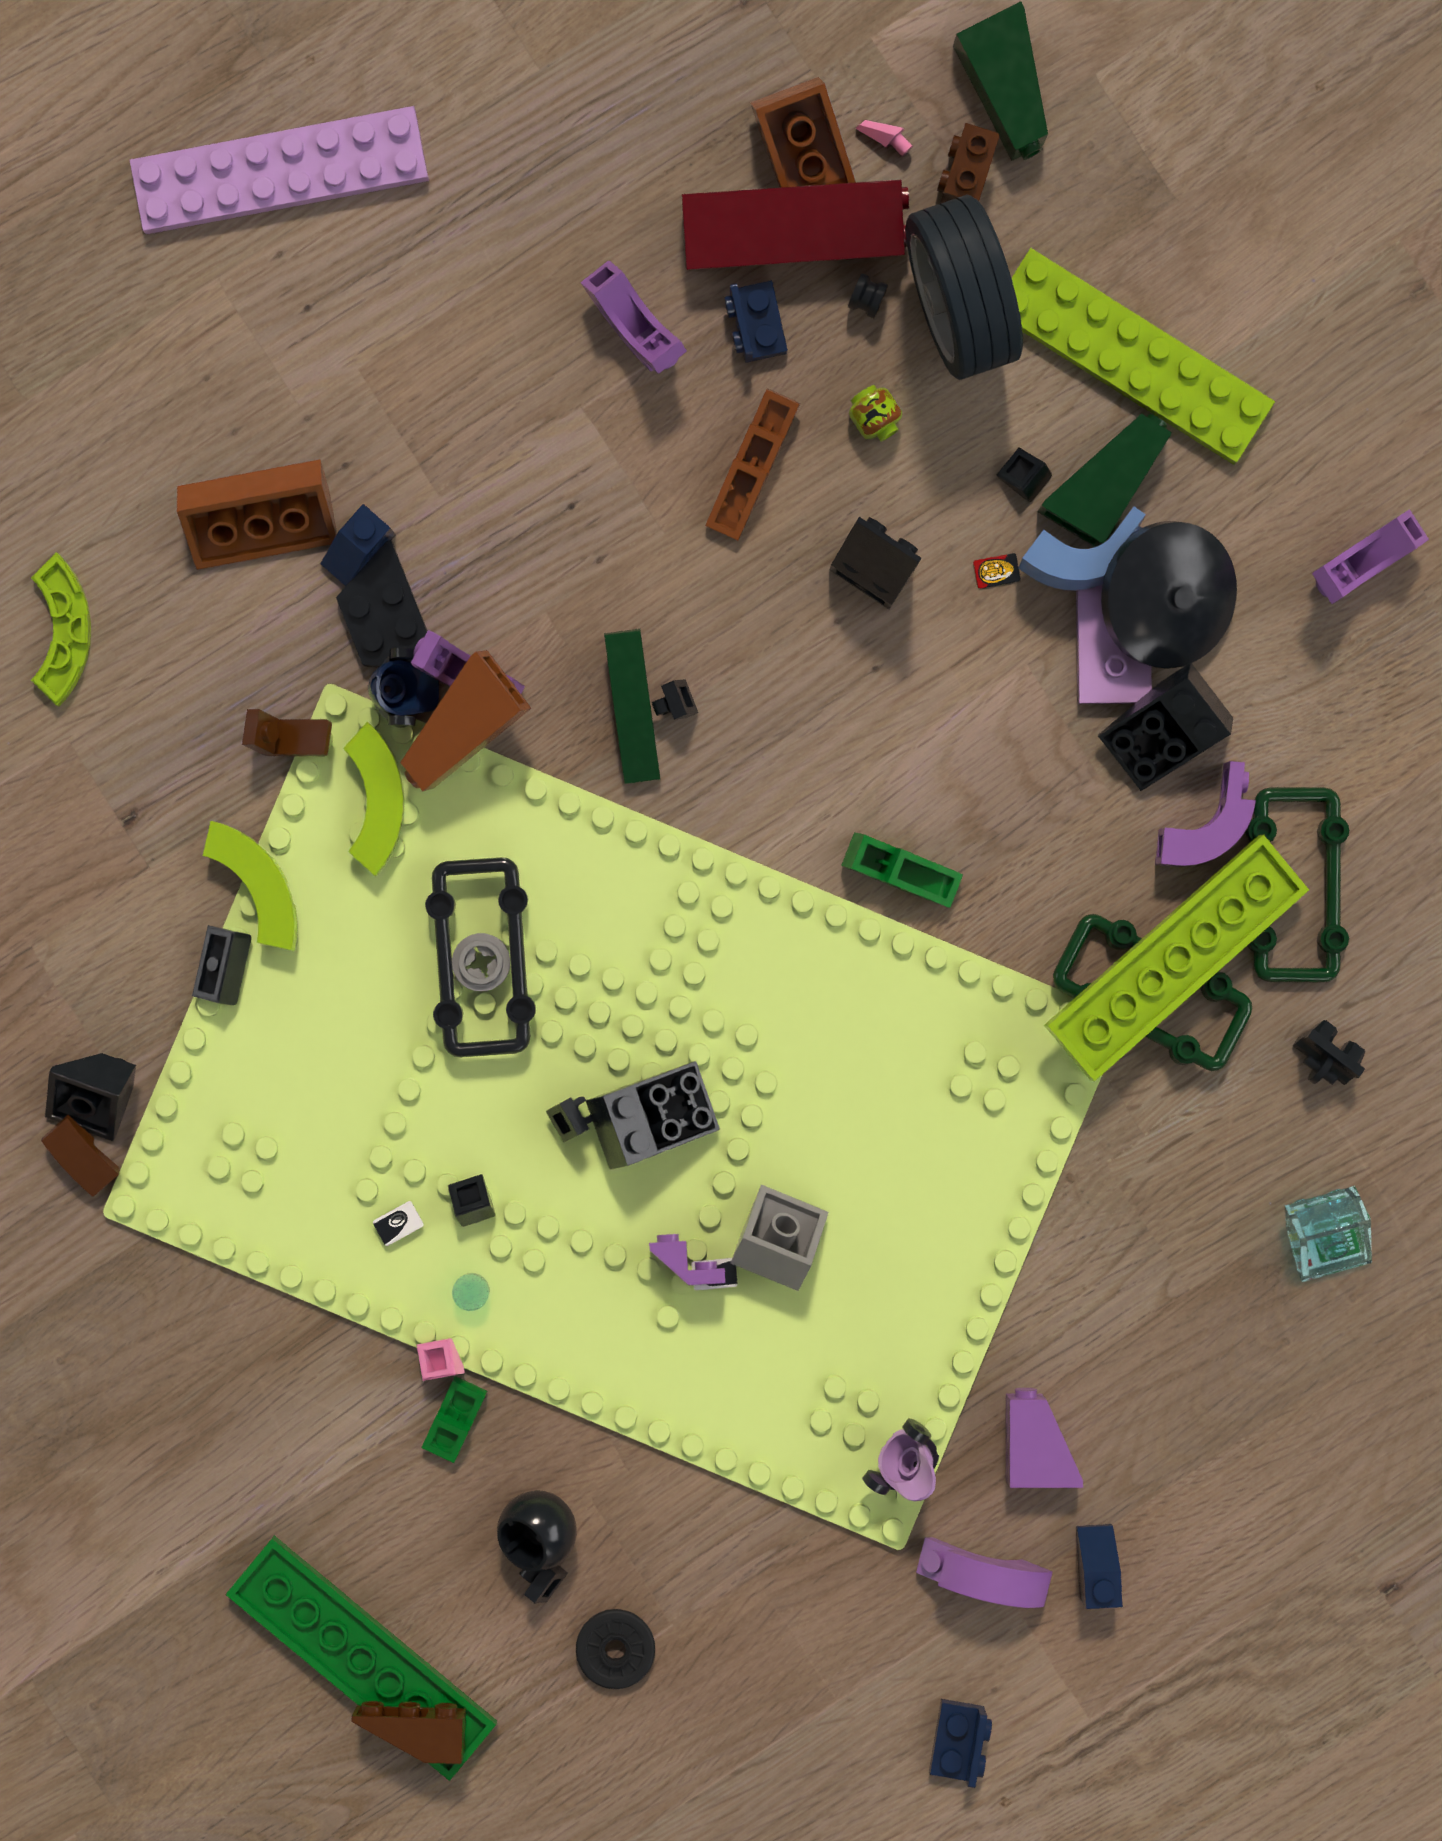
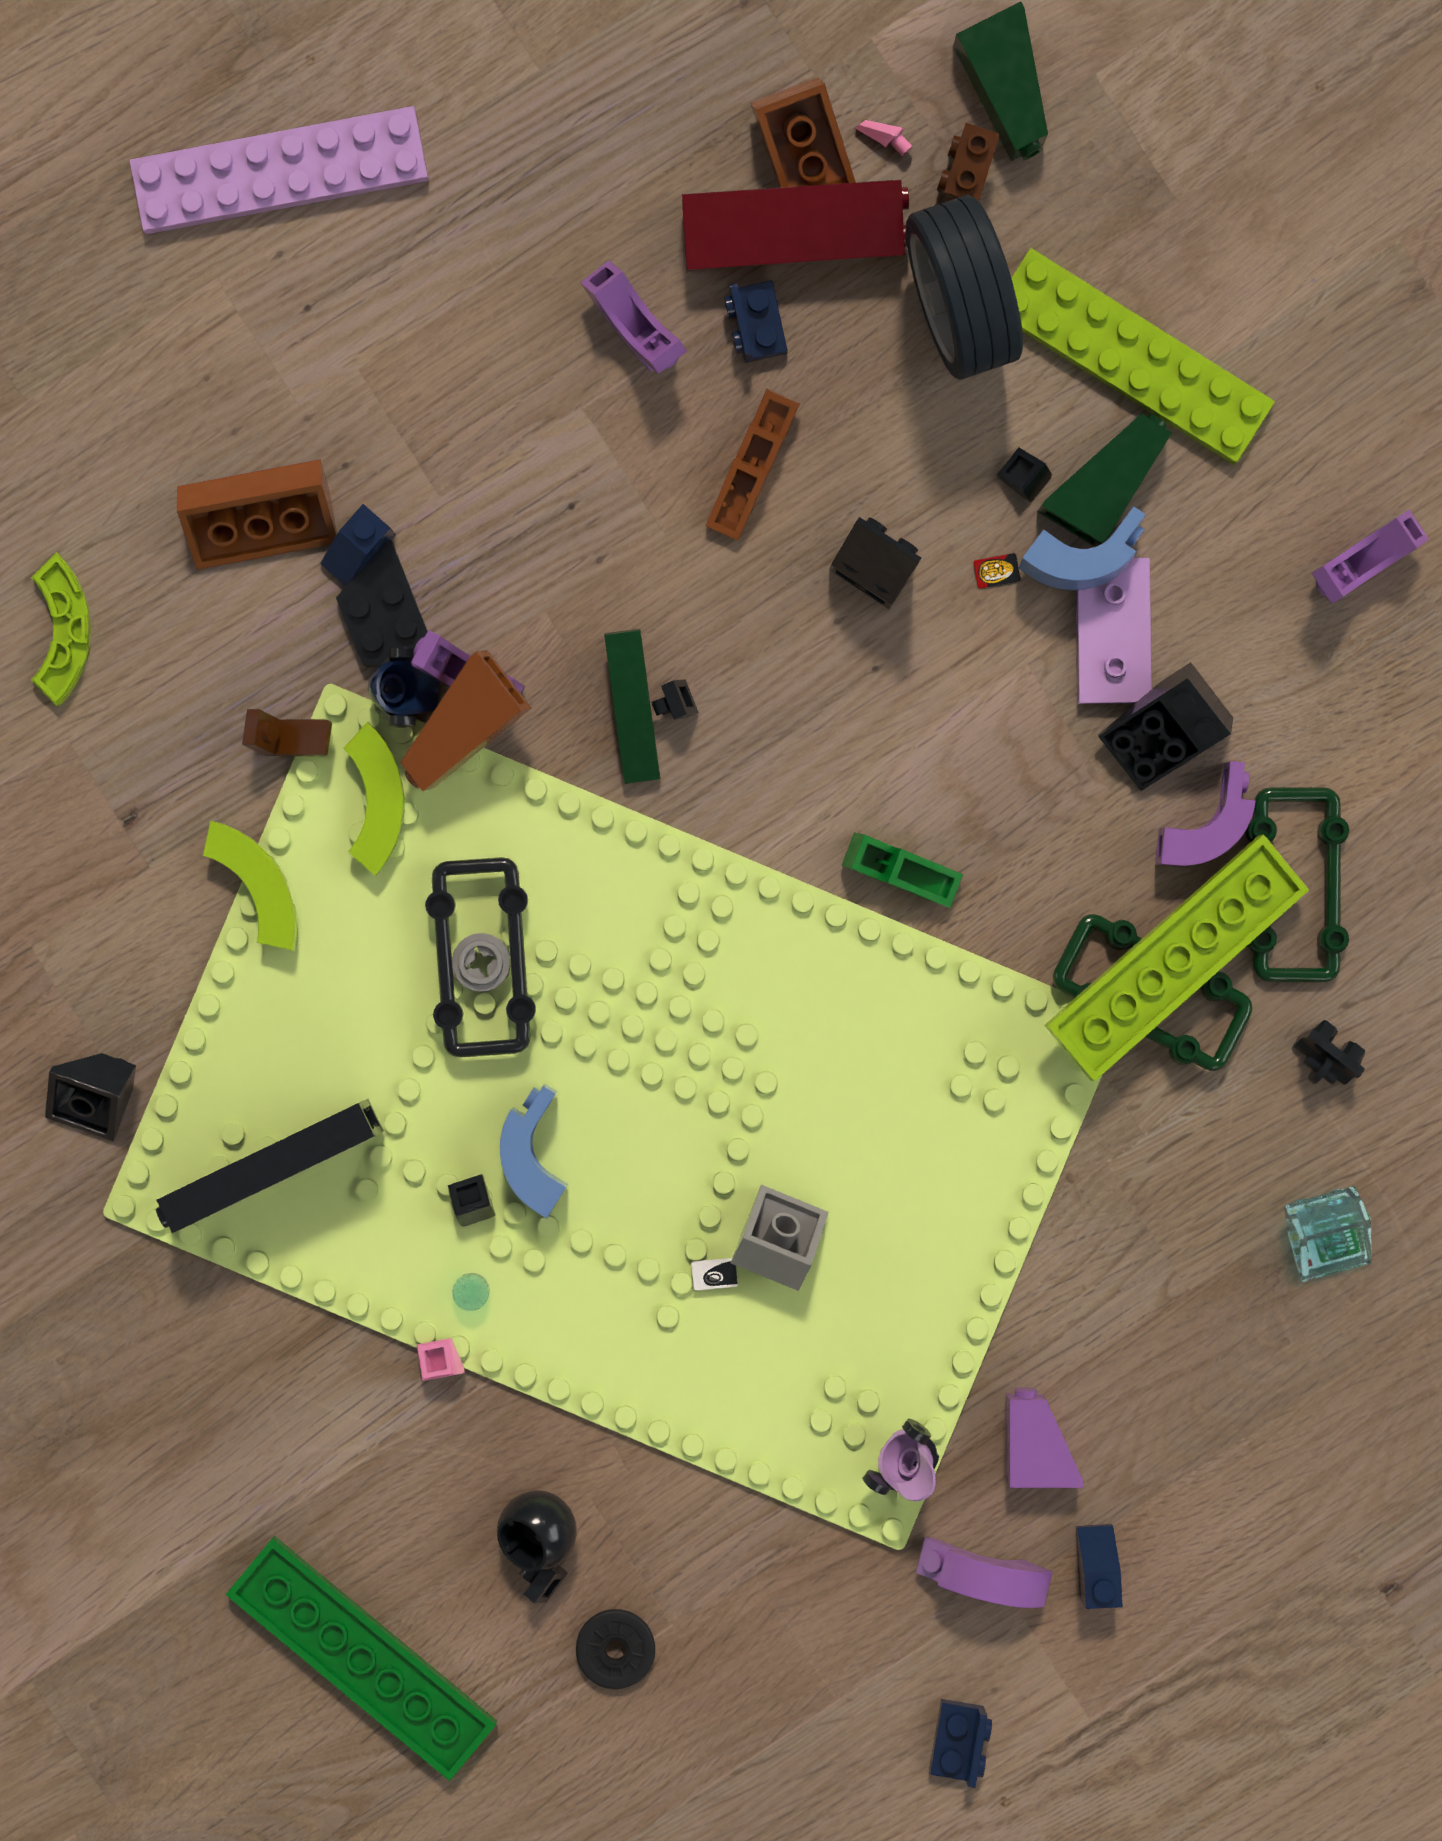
reddish brown slope [41,1115,120,1197] -> none
black slope [192,925,252,1005] -> none
reddish brown slope [351,1701,466,1764] -> none
sticker [373,1201,424,1246] -> none
green slope [421,1376,488,1463] -> none
black tile [546,1097,592,1143] -> none
slope [586,1061,720,1169] -> none
medium lavender slope [649,1234,725,1285] -> none
black wheel [848,273,888,319] -> none
head [849,385,903,442] -> none
black dish [1101,521,1237,669] -> none
none -> black brick [156,1098,384,1233]
none -> medium blue arch [500,1084,568,1219]

